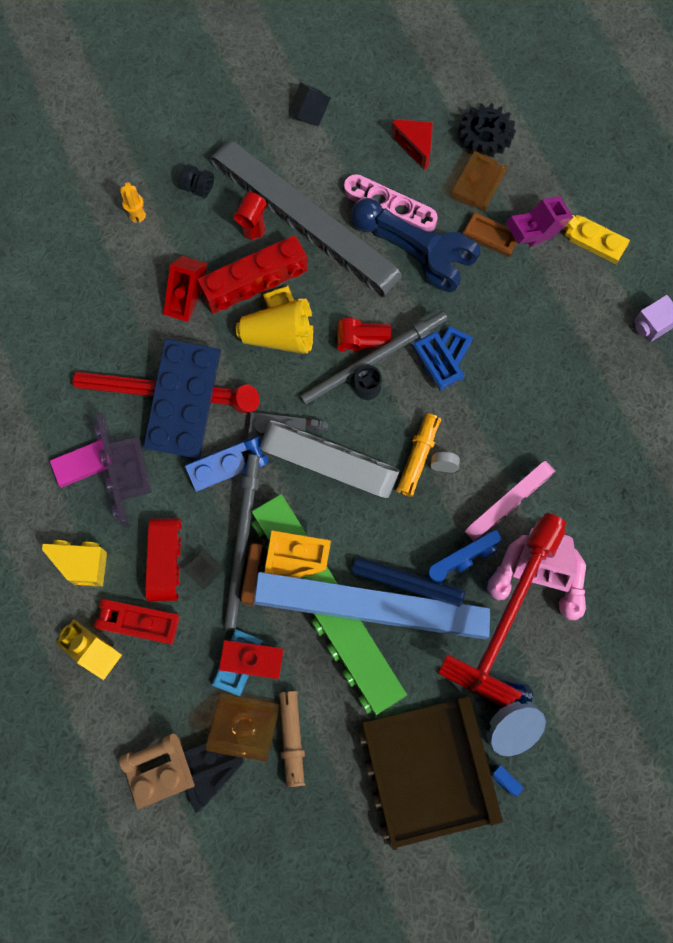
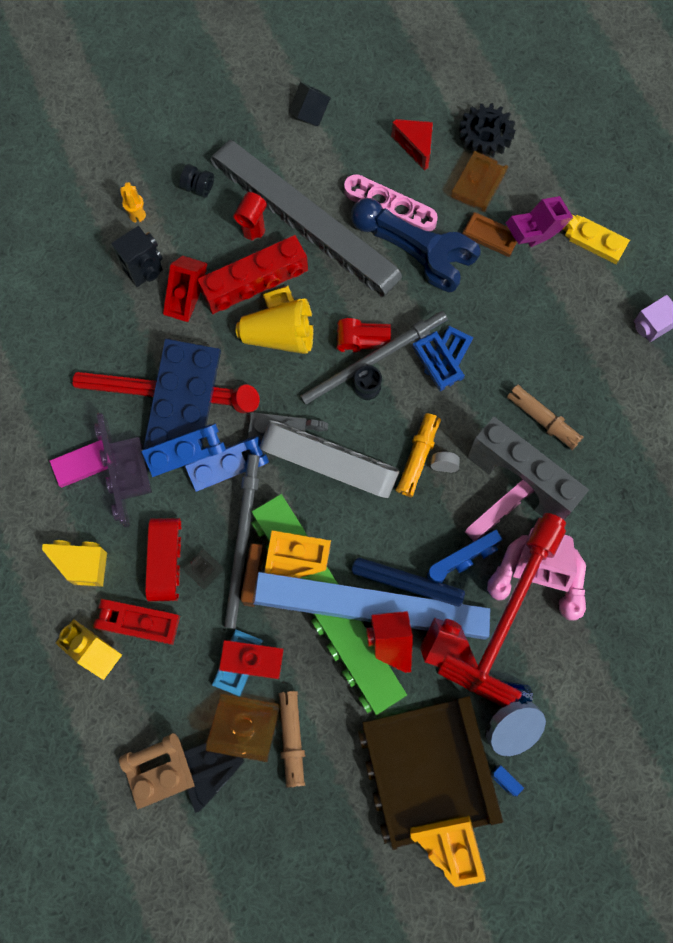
none -> black brick [111,226,163,287]
none -> blue plate [142,423,226,477]
none -> red slope [366,611,413,673]
none -> light orange wing [410,816,486,887]
none -> red slope [420,617,478,669]
none -> dark grey arch [467,417,589,520]
none -> medium nougat pin [507,384,584,450]

